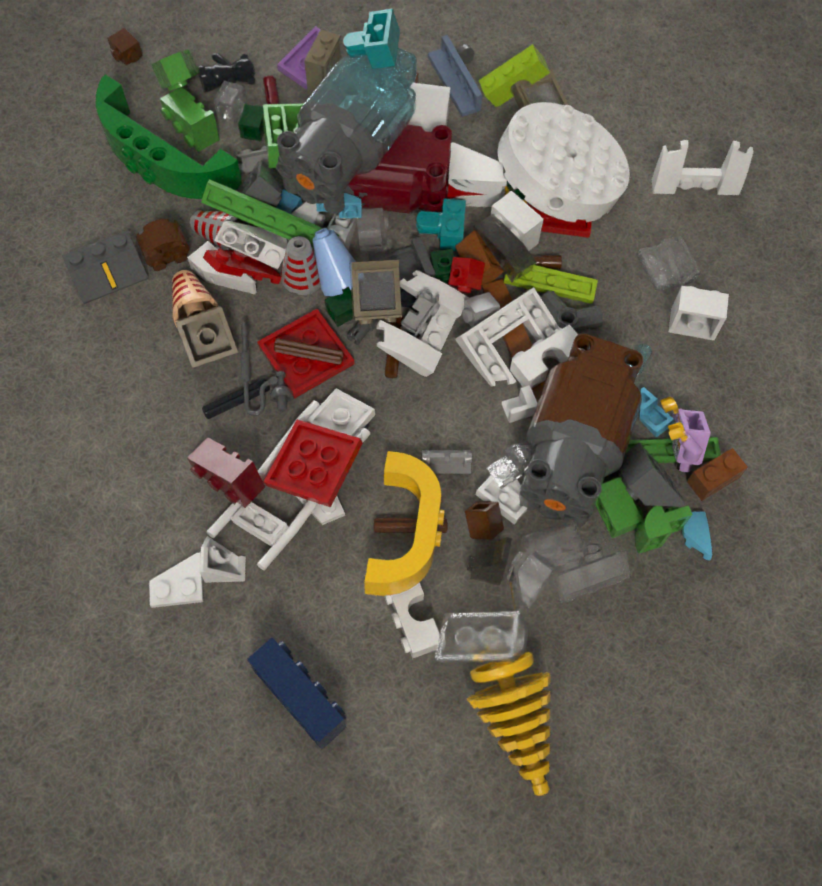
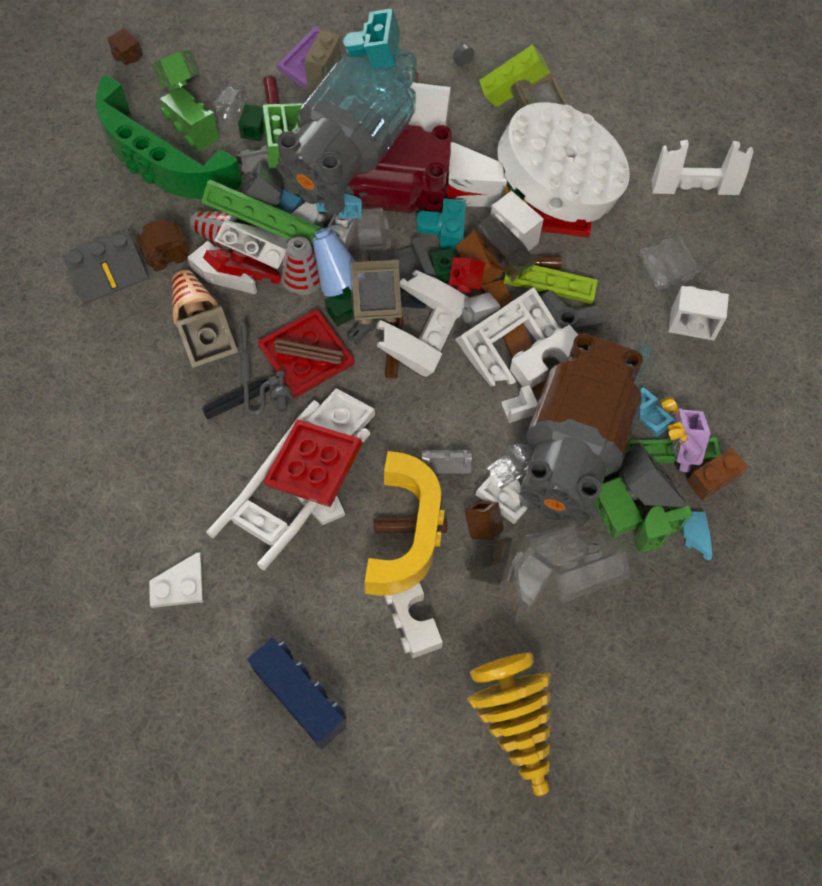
dark red wedge [187,438,265,508] -> none
black piece [197,53,255,98] -> none
white slope [200,536,246,583] -> none
light grey hinge [400,290,440,337] -> none
sand blue fence [428,35,482,117] -> none
clear slope [435,611,529,662] -> none

